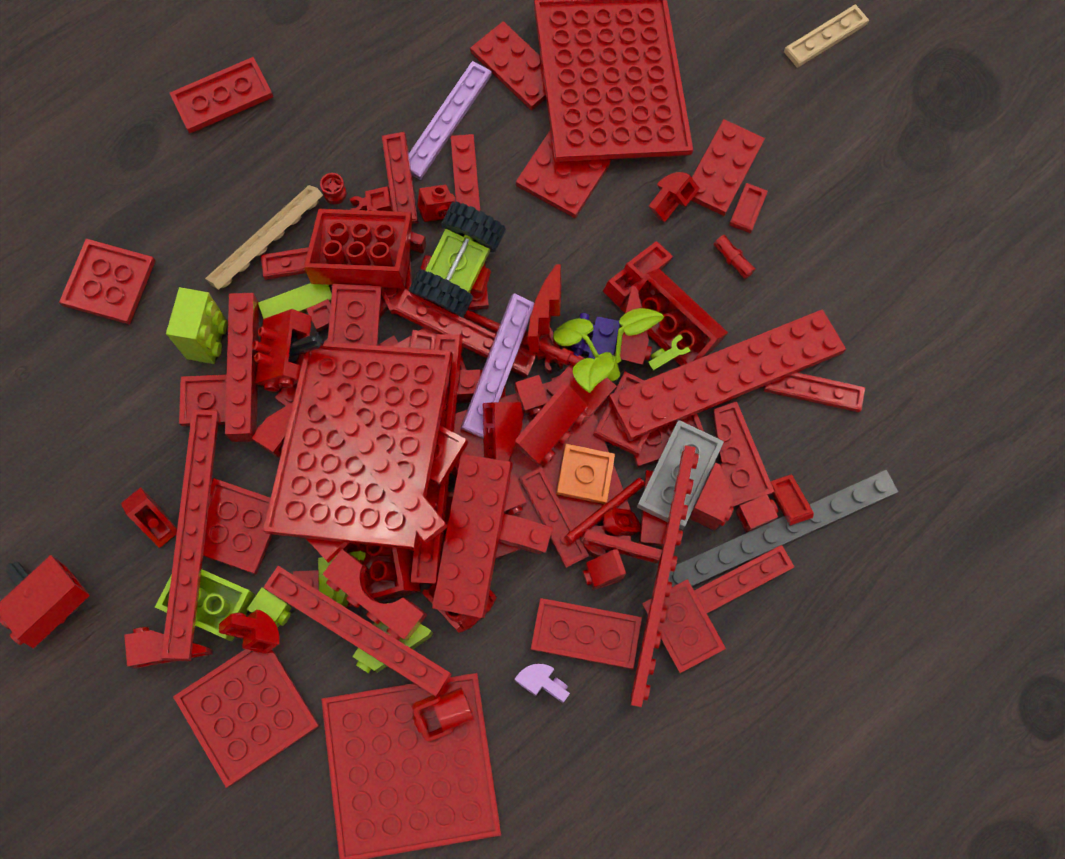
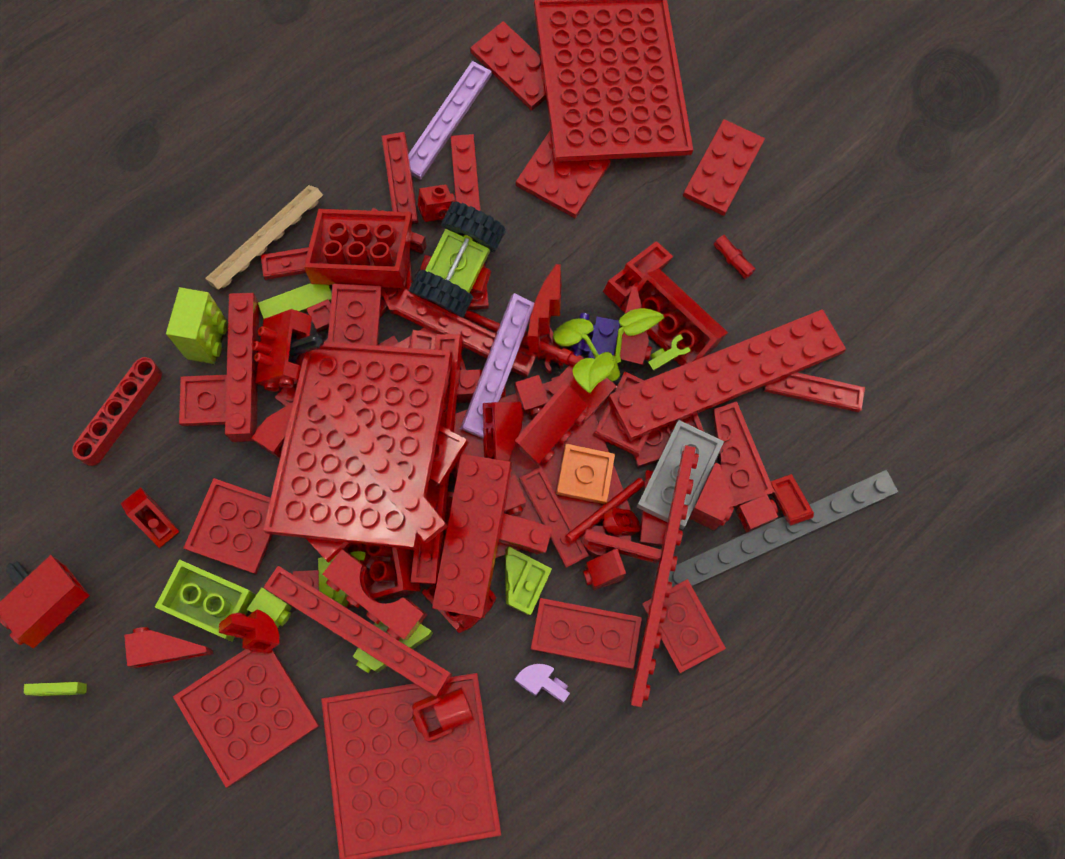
red plate [59,239,155,325] -> none
red plate [161,410,219,661] -> none
red plate [170,57,273,134] -> none
red wheel [320,173,347,205] -> none
red plate [350,186,392,211] -> none
red brick [649,172,700,222] -> none
red plate [694,545,794,614] -> none
red tile [729,183,768,234] -> none
tan tile [784,4,869,68] -> none
none -> lime tile [24,682,87,696]
none -> red beam [72,357,162,466]
none -> lime wing [505,547,552,615]

